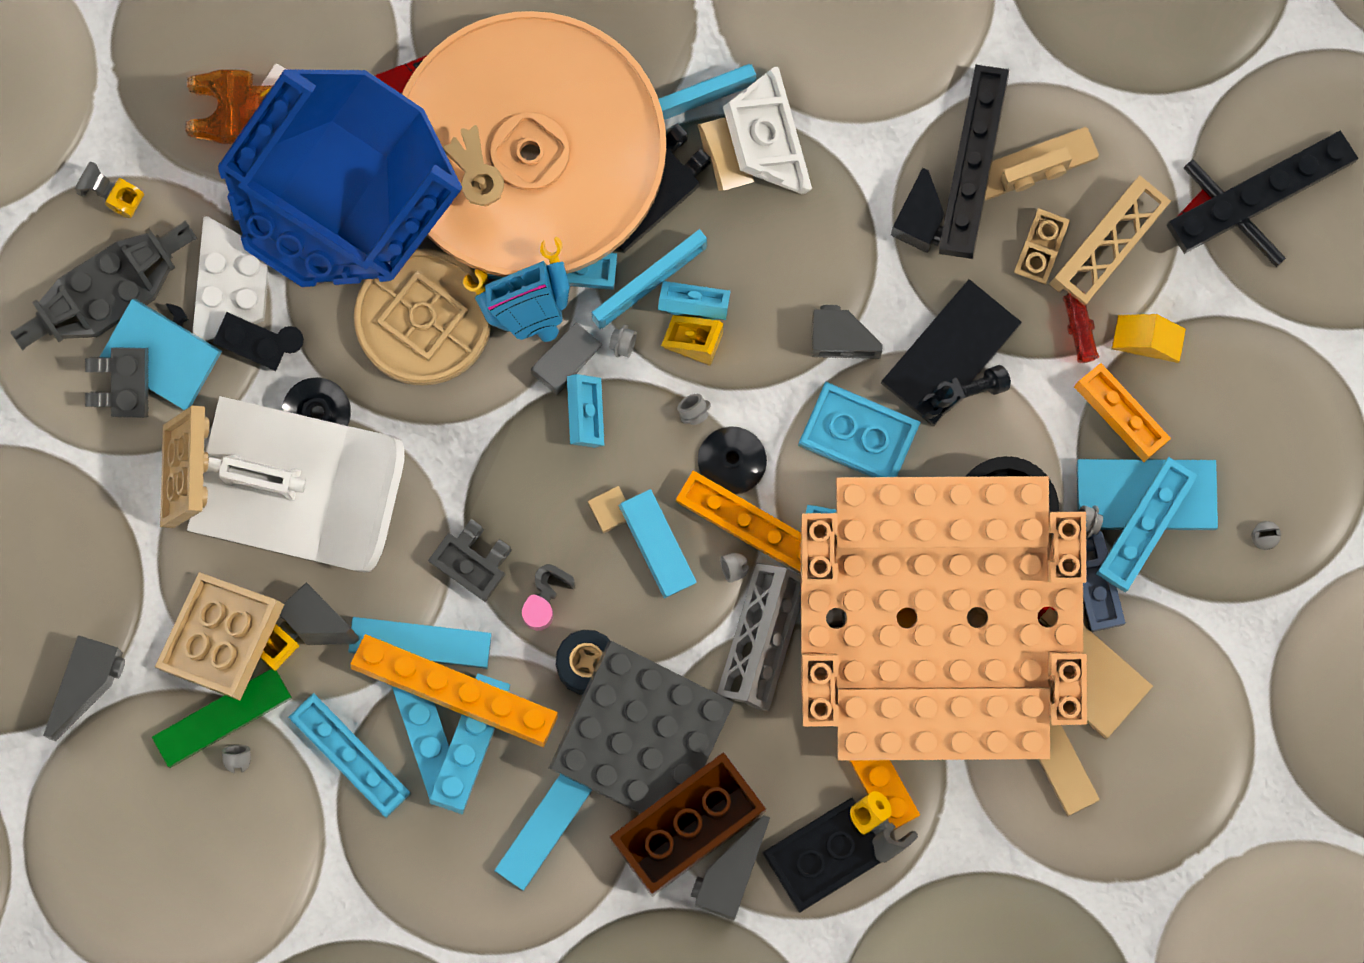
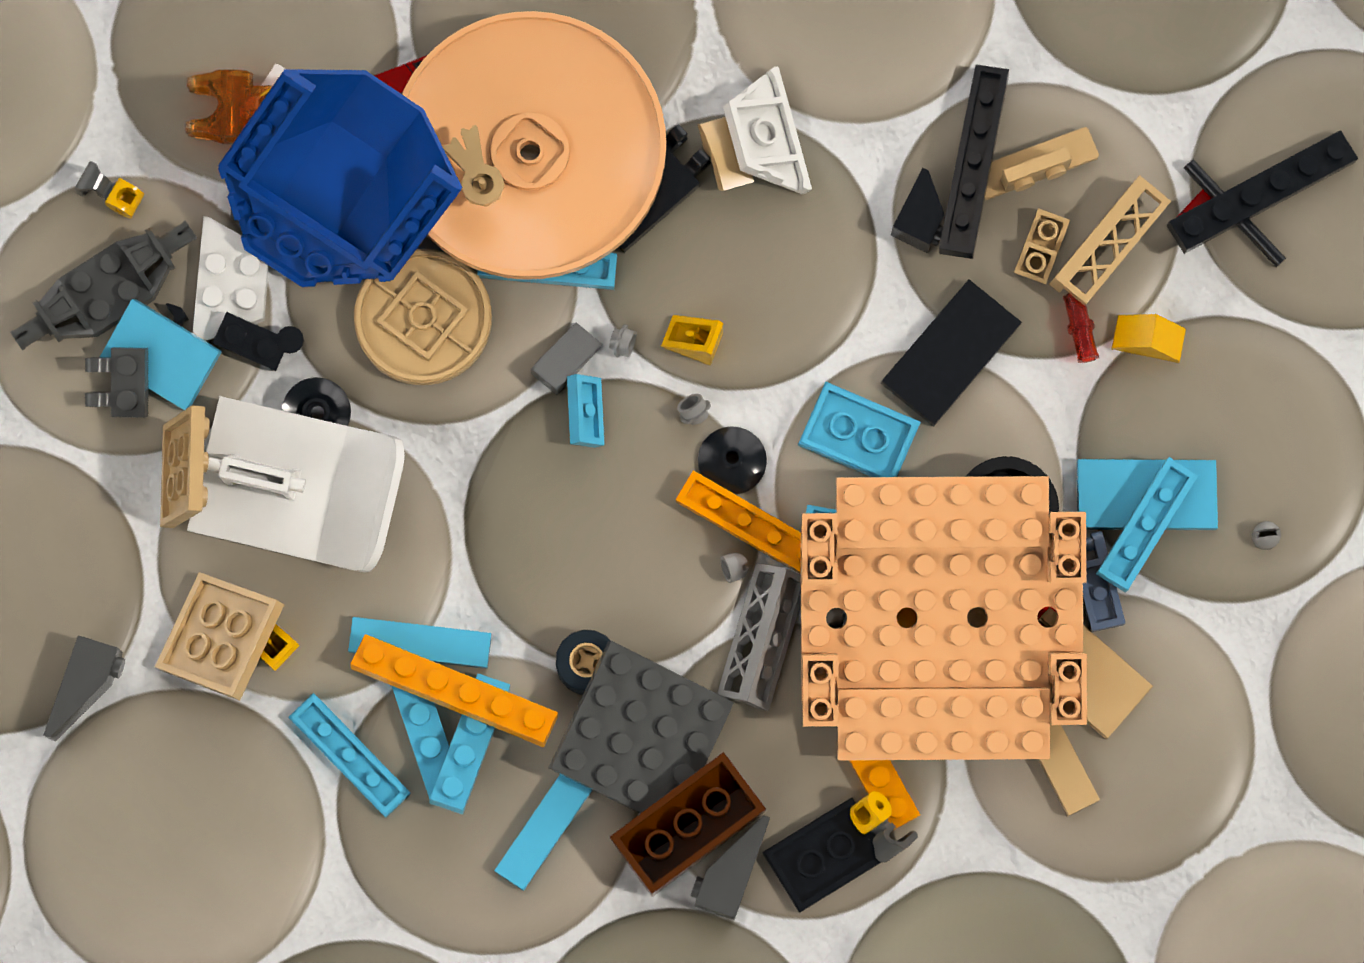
green tile [152,669,293,768] -> none
light grey hinge [222,745,251,773] -> none
dark grey slope [279,582,360,645] -> none
dark grey plate [428,519,512,602] -> none
dark azure torso [463,237,570,342] -> none
leg [522,564,575,631] -> none
tan tile [588,486,626,534] -> none
medium azure tile [592,229,707,329] -> none
medium azure tile [618,489,697,599] -> none
medium azure plate [658,281,731,320] -> none
medium azure tile [659,64,756,120] -> none
dark grey slope [812,305,882,359] -> none
black bar [917,365,1011,419] -> none
light orange plate [1074,363,1171,462] -> none
light grey plate [1078,505,1103,539] -> none

